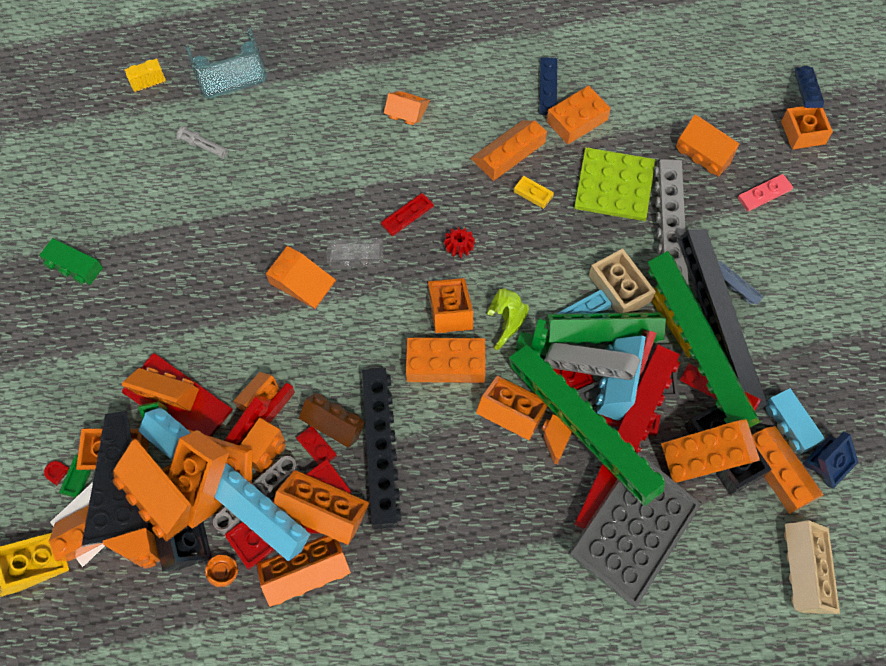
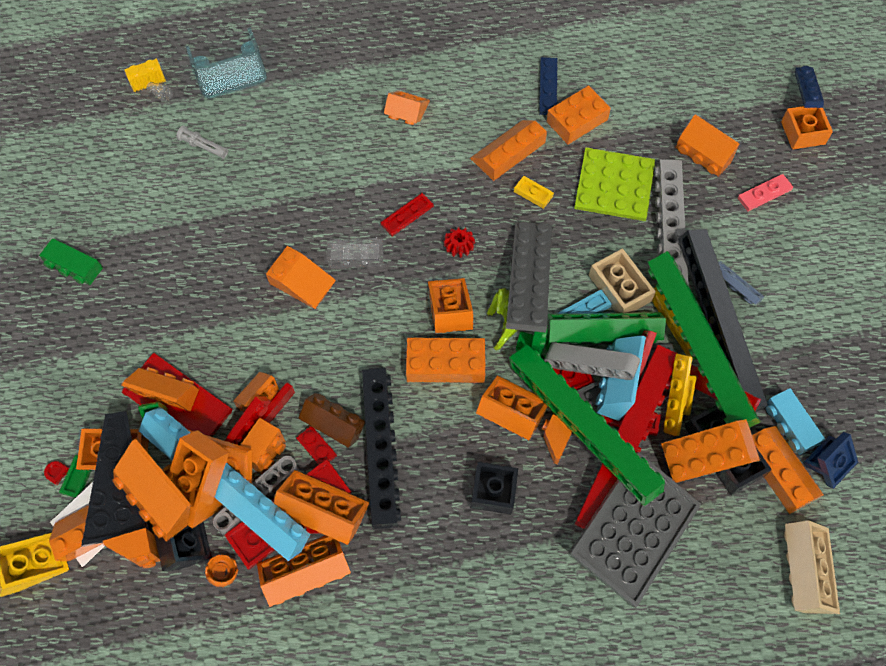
none -> clear cone [147,82,173,101]
none -> black brick [470,462,519,515]
none -> dark grey plate [506,221,552,333]
none -> yellow bracket [663,354,697,436]

